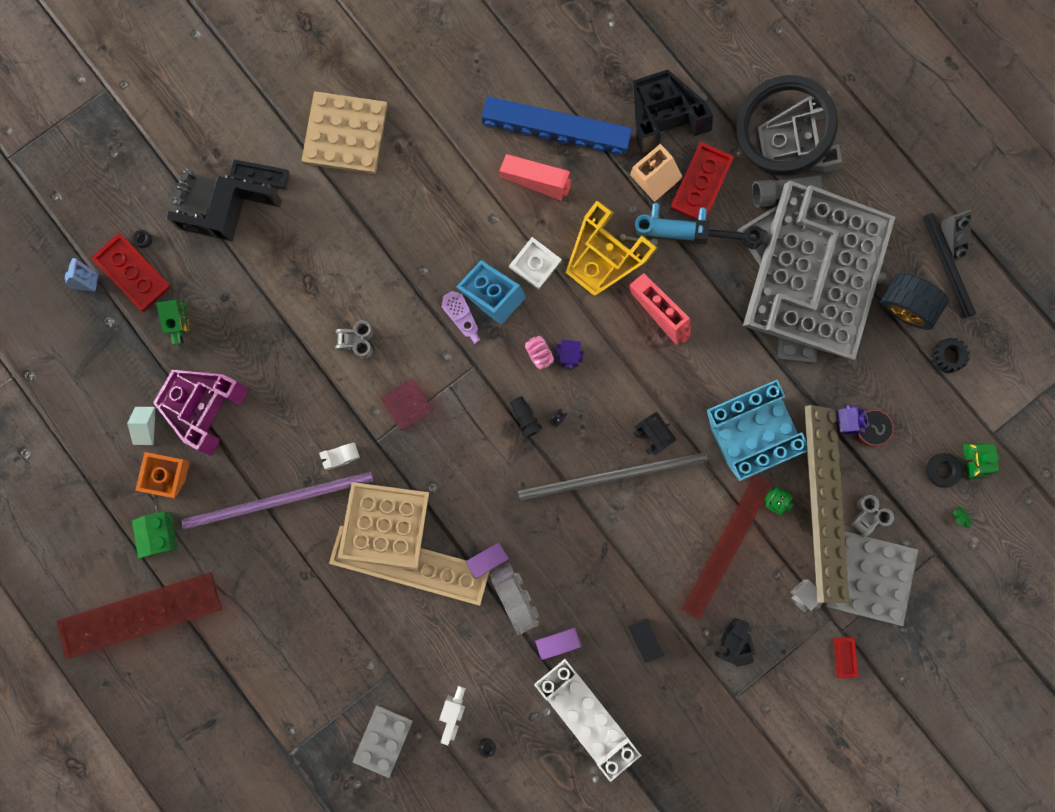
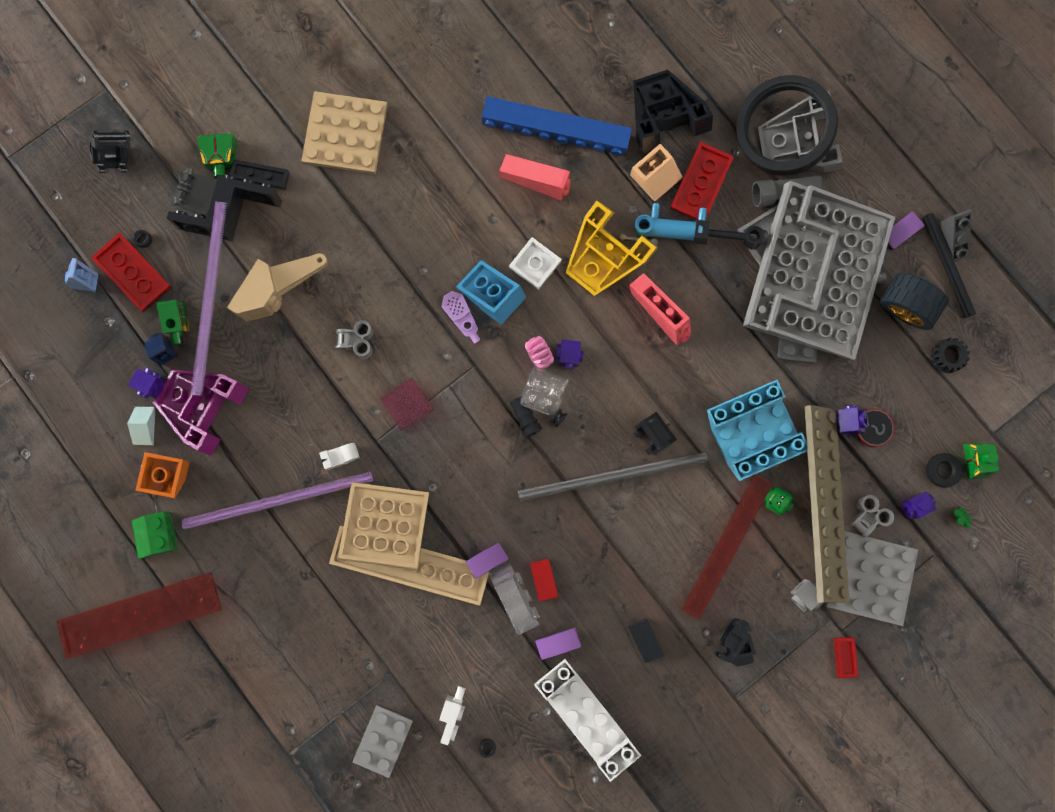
none -> black piece [88,130,131,173]
none -> dark purple brick [128,368,165,399]
none -> dark blue slope [144,333,178,365]
none -> lavender axle [191,201,227,396]
none -> green torso [197,133,237,179]
none -> tan slope [227,253,328,322]
none -> clear slope [520,366,569,416]
none -> red tile [530,559,558,602]
none -> medium lavender slope [888,211,925,249]
none -> dark purple brick [902,492,937,519]

